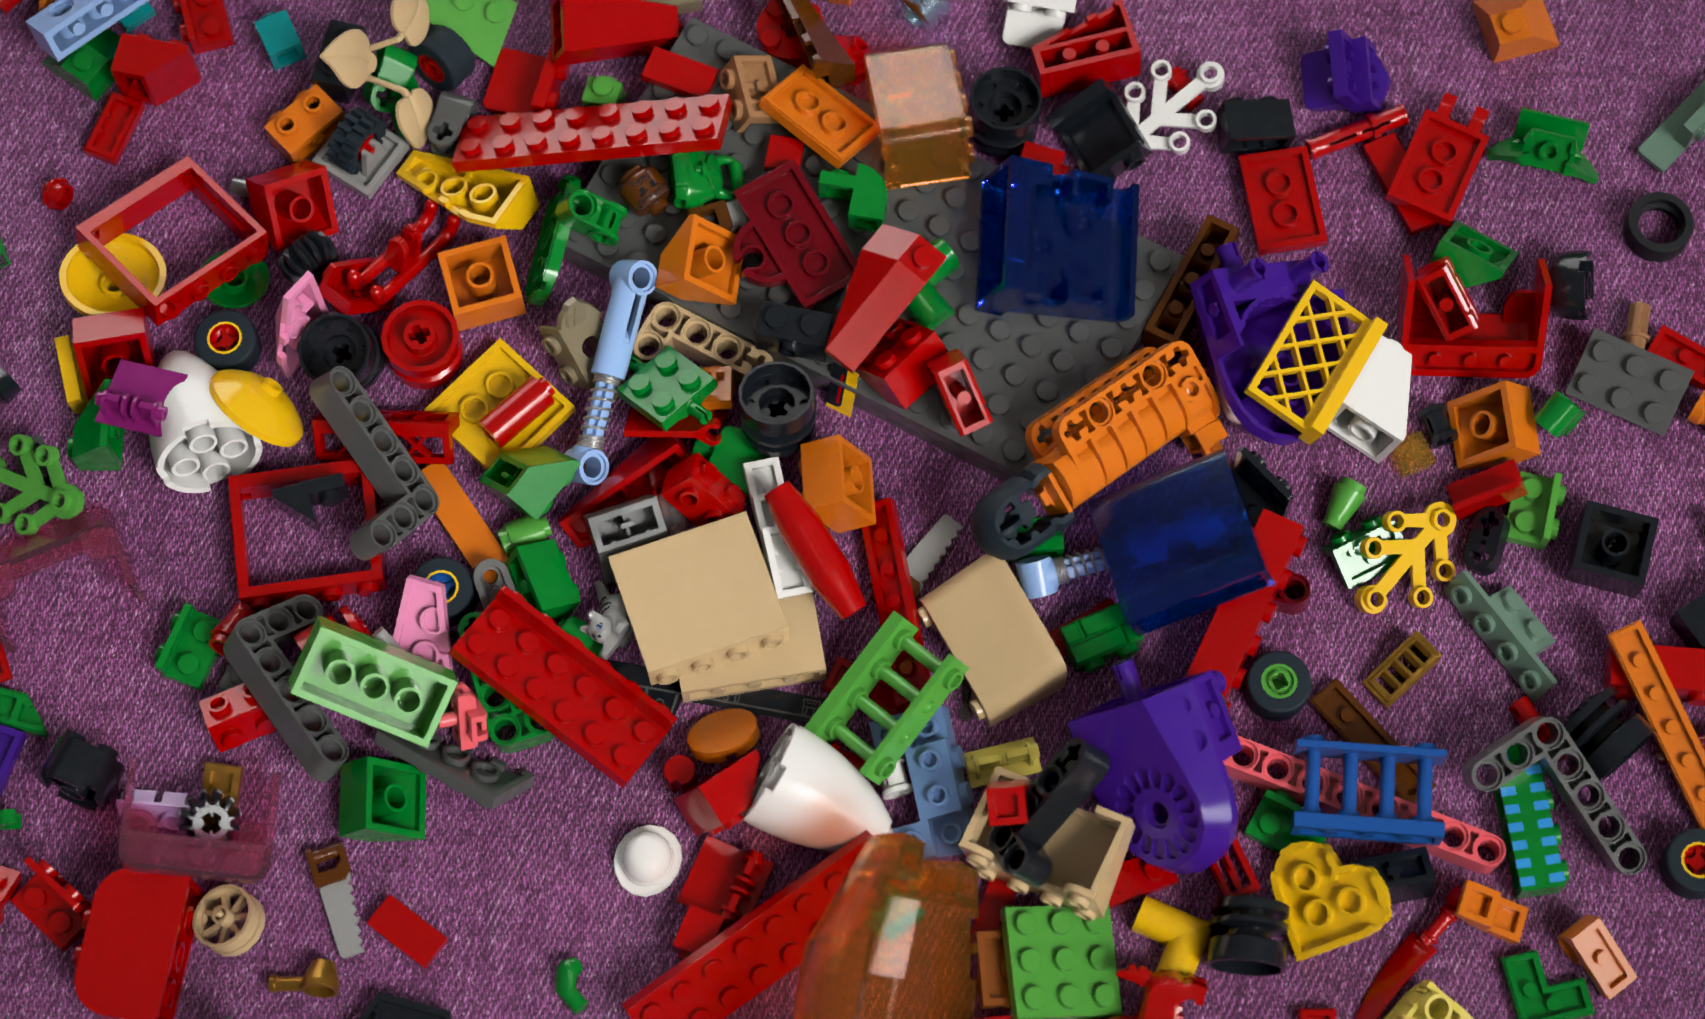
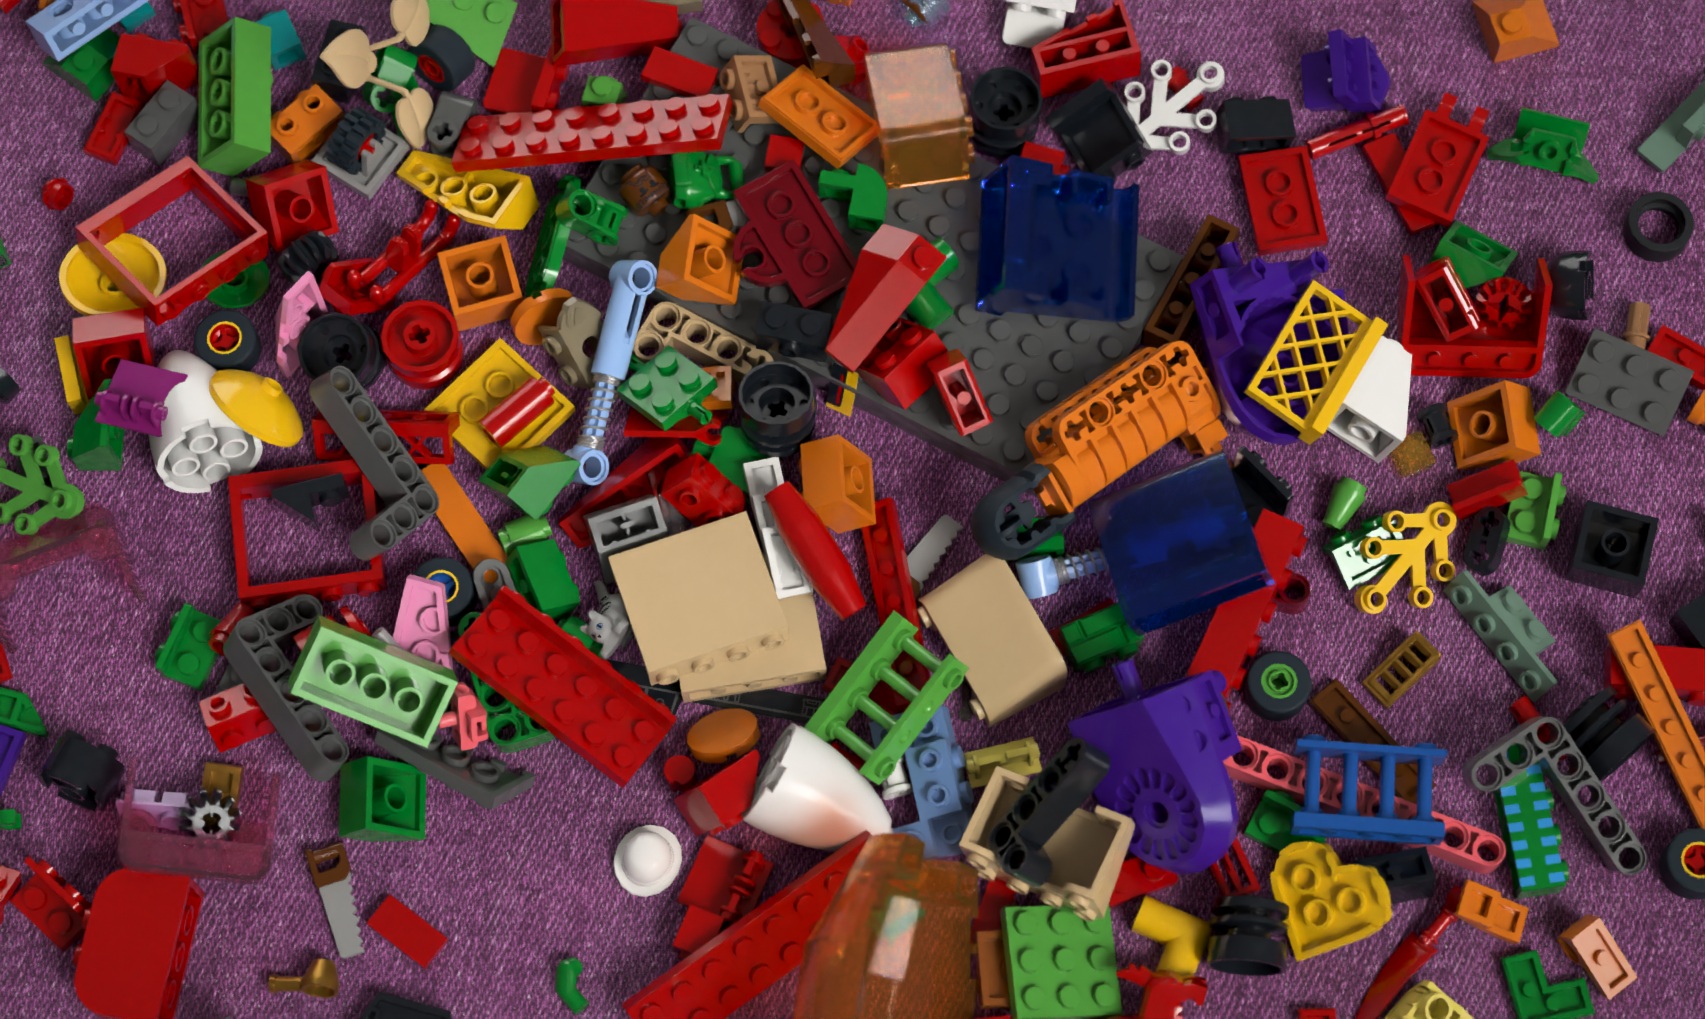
tan wheel [192,884,266,957] -> none
red panel [986,780,1028,826] -> none
none -> dark grey brick [124,80,198,167]
none -> bright green brick [198,17,273,177]
none -> orange tile [510,288,574,345]
none -> red gear [1476,277,1534,329]

